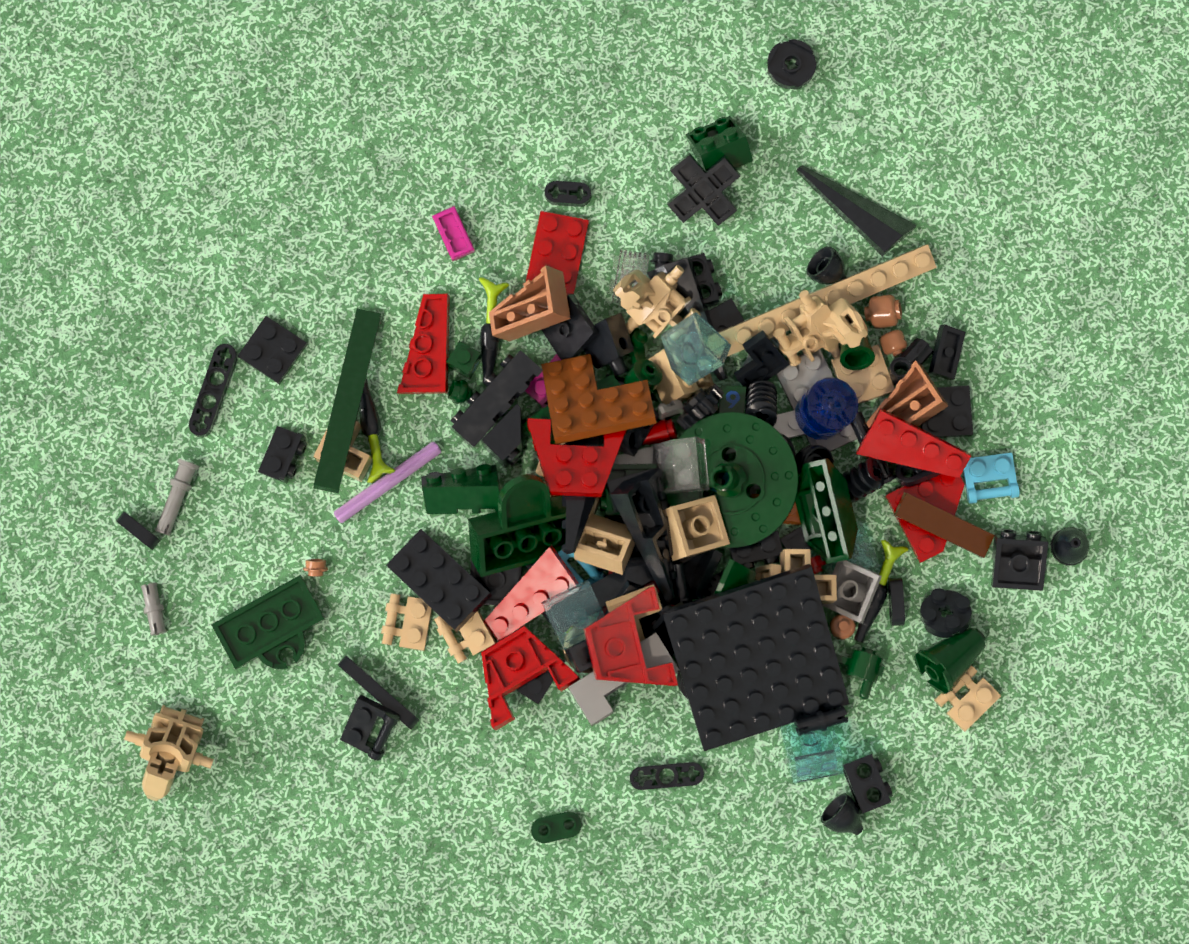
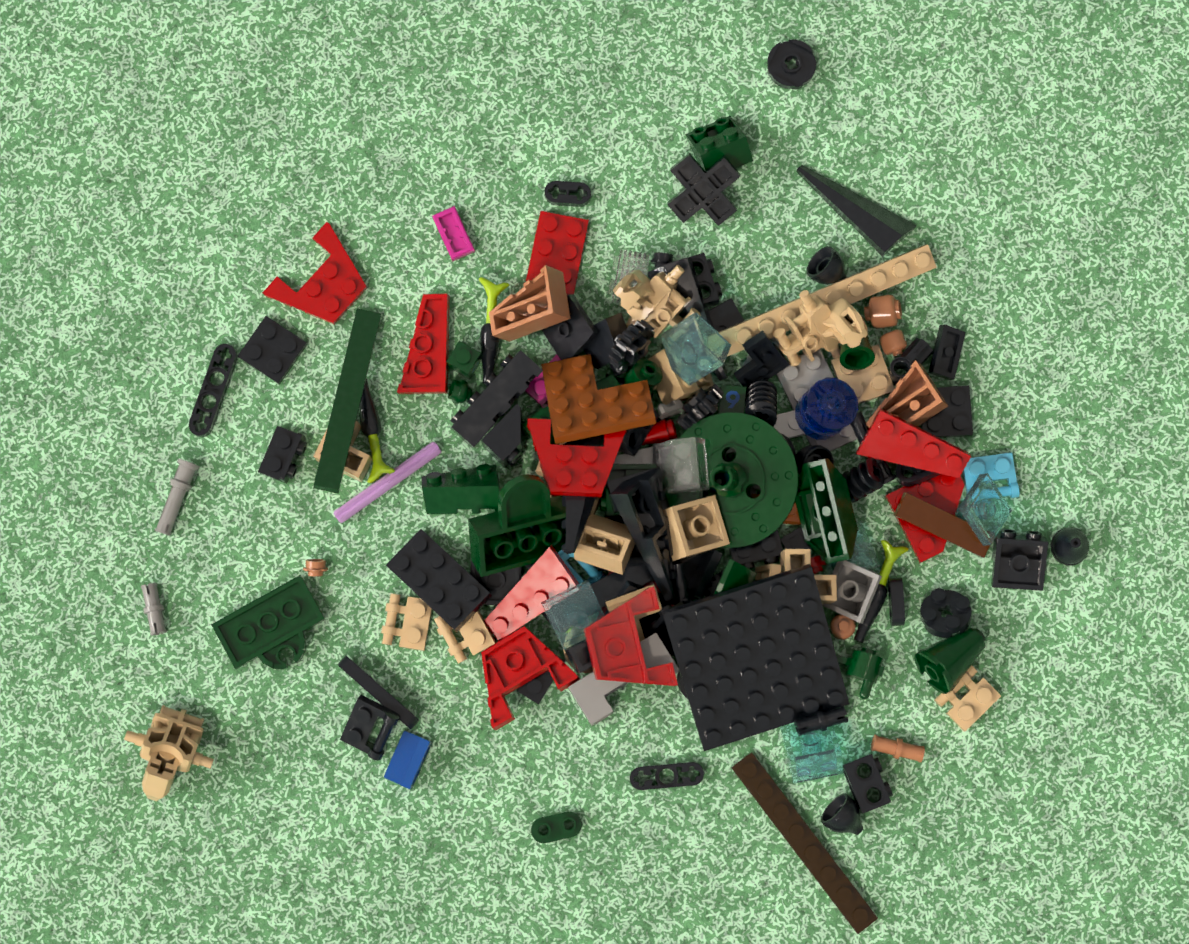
black beam [116,511,161,550] -> none
none -> red wing [262,222,367,325]
none -> blue panel [384,731,432,790]
none -> black gear [609,319,654,372]
none -> dark brown plate [731,752,878,934]
none -> nougat pin [871,735,925,763]
none -> clear light blue tile [956,473,1012,546]

